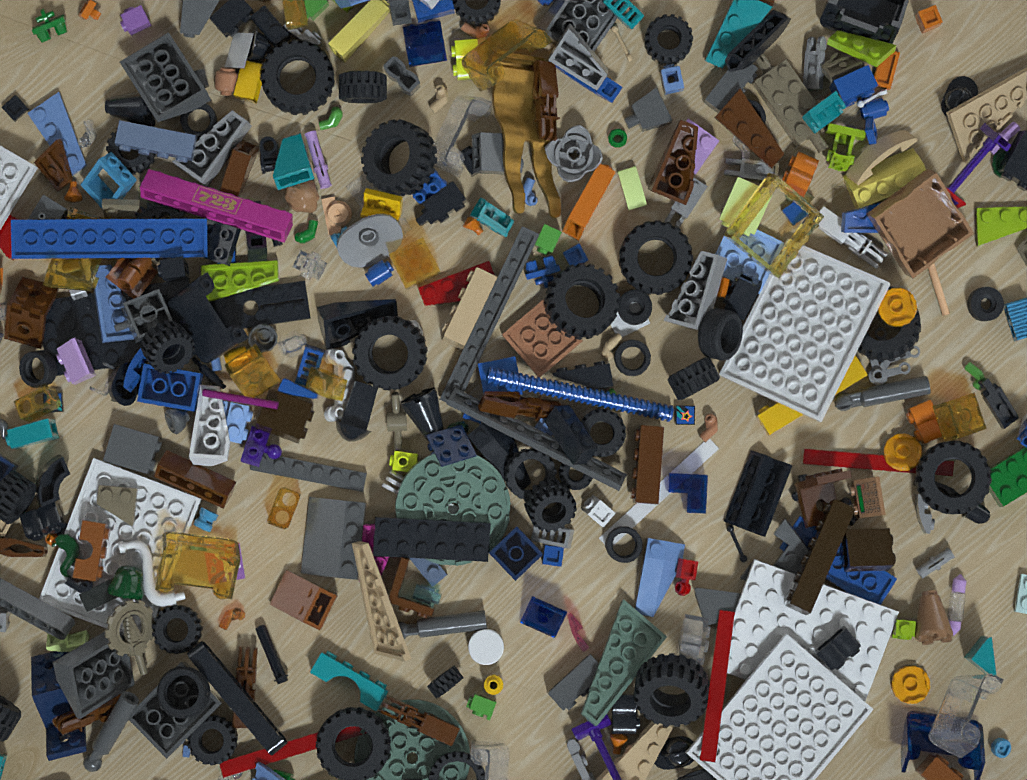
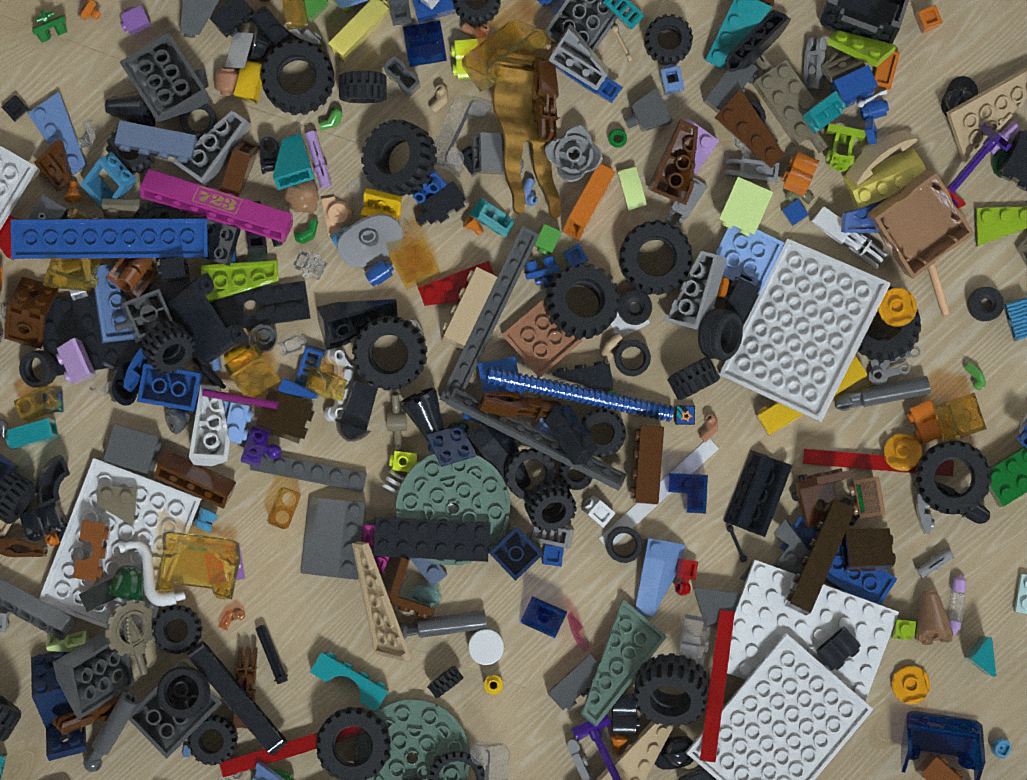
dark green piece [52,534,80,577] -> none
black arm [65,576,93,593] -> none
dark orange slope [270,570,338,630] -> none
reddish brown arm [378,694,461,746] -> none
bright green brick [466,693,497,721] -> none
clear yellow window [723,173,824,278] -> none
clear windscreen [929,674,1004,758] -> none
black hinge [978,378,1019,429] -> none

